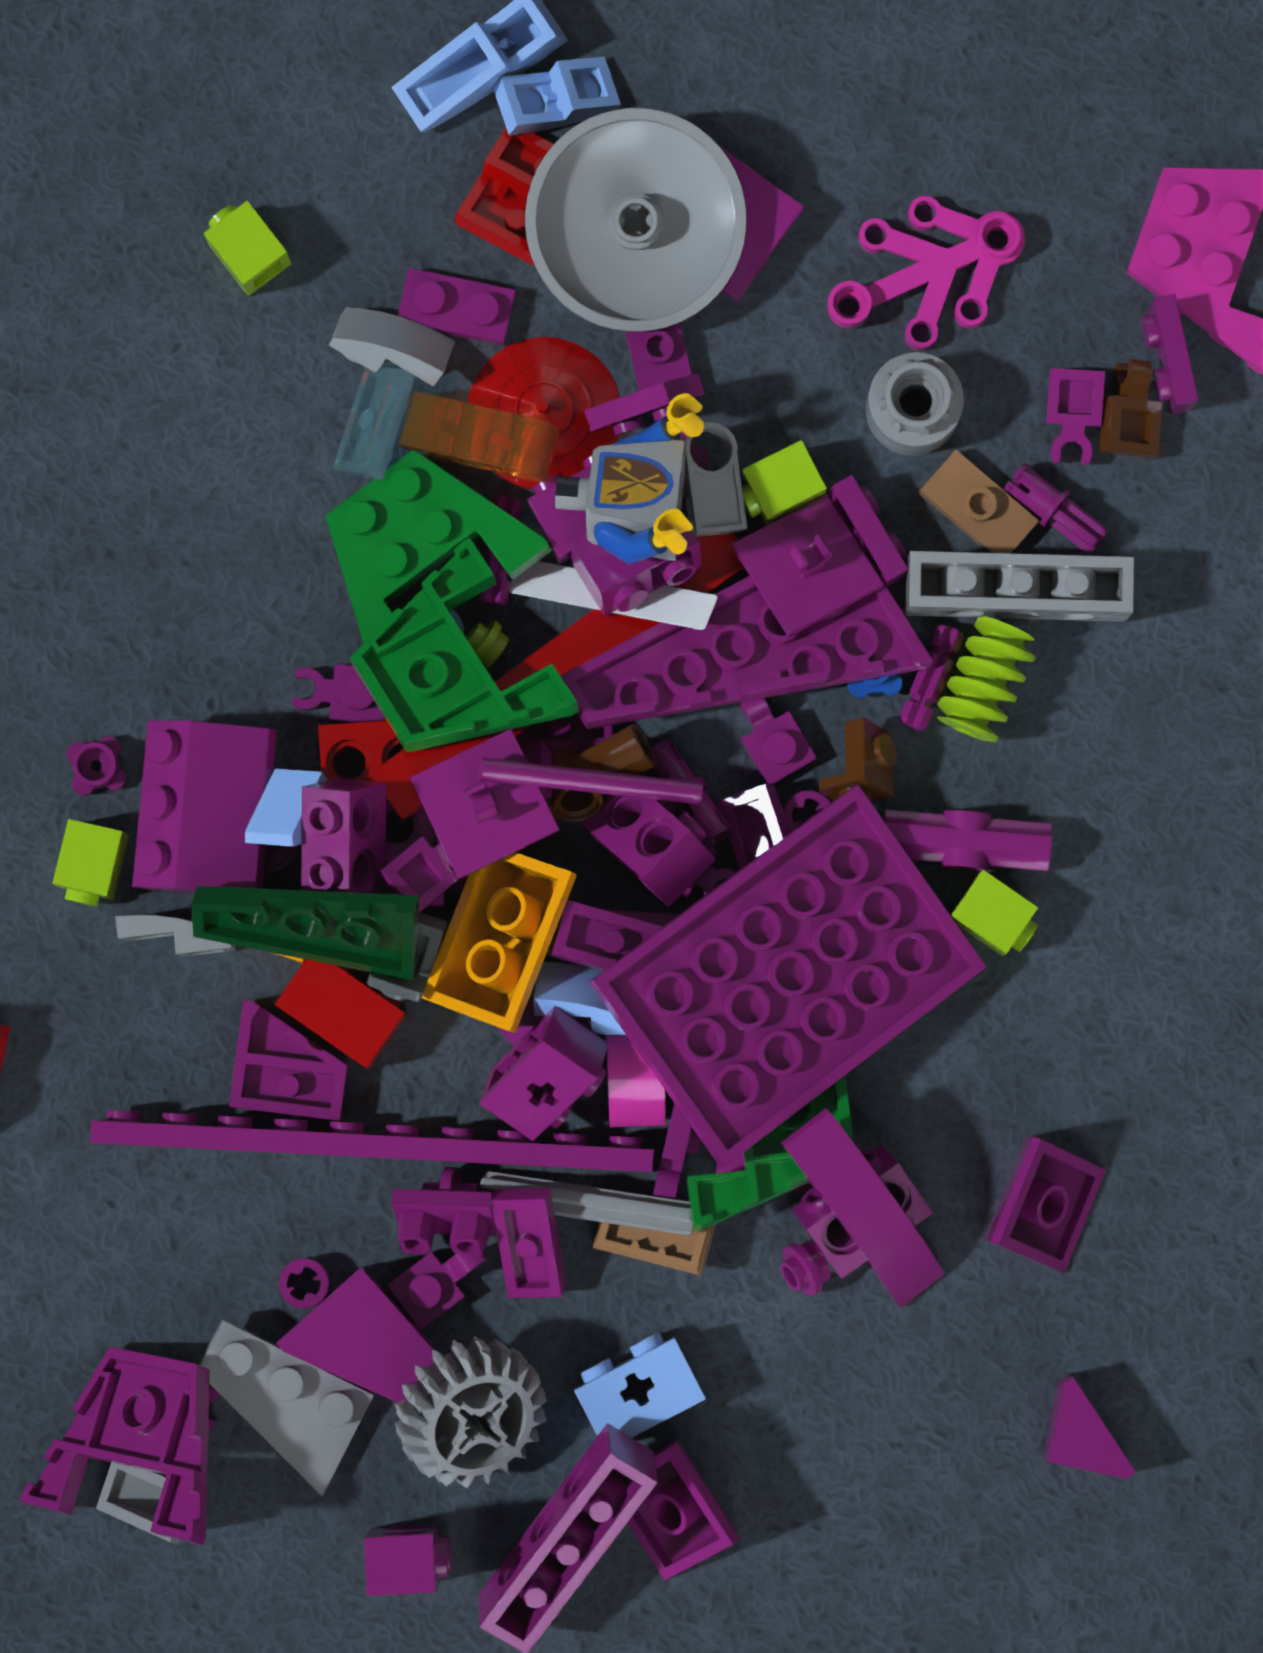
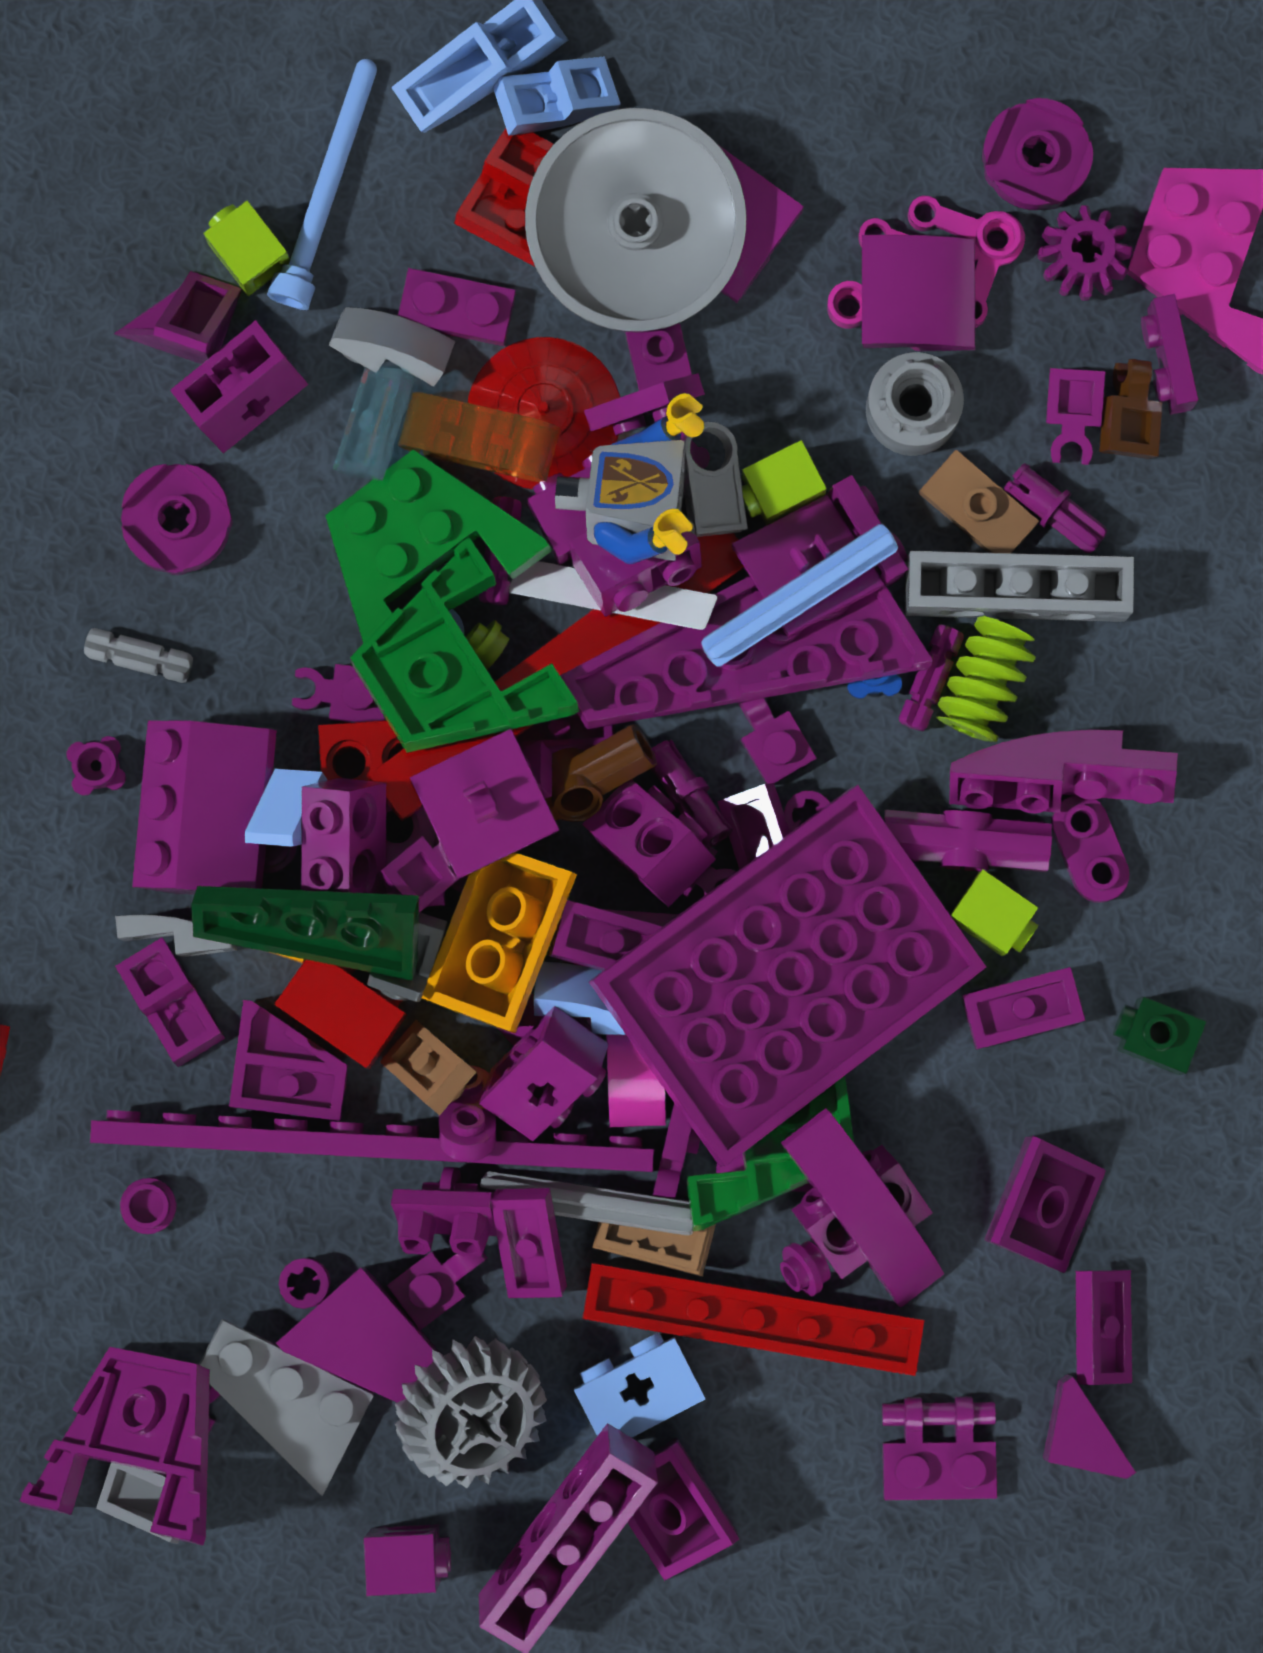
lime brick [52,819,129,907] -> none
magenta bar [478,758,703,804] -> none
reddish brown bracket [819,717,897,804] -> none
none -> light grey axle [84,628,193,683]
none -> magenta slope [113,271,242,364]
none -> magenta slope [115,937,225,1068]
none -> magenta plate [120,1178,177,1234]
none -> magenta plate [121,464,233,576]
none -> magenta brick [170,320,309,454]
none -> light blue piece [267,59,377,310]
none -> medium nougat plate [380,1020,476,1115]
none -> magenta plate [439,1065,496,1161]
none -> red plate [582,1263,925,1376]
none -> light blue axle [701,524,898,667]
none -> magenta slope [862,235,975,352]
none -> magenta plate [882,1396,997,1500]
none -> magenta slope [949,730,1178,813]
none -> magenta plate [961,967,1085,1050]
none -> magenta plate [982,98,1093,211]
none -> magenta gear [1037,205,1133,301]
none -> magenta plate [1051,795,1129,903]
none -> magenta plate [1076,1270,1132,1385]
none -> dark green brick [1113,997,1206,1075]

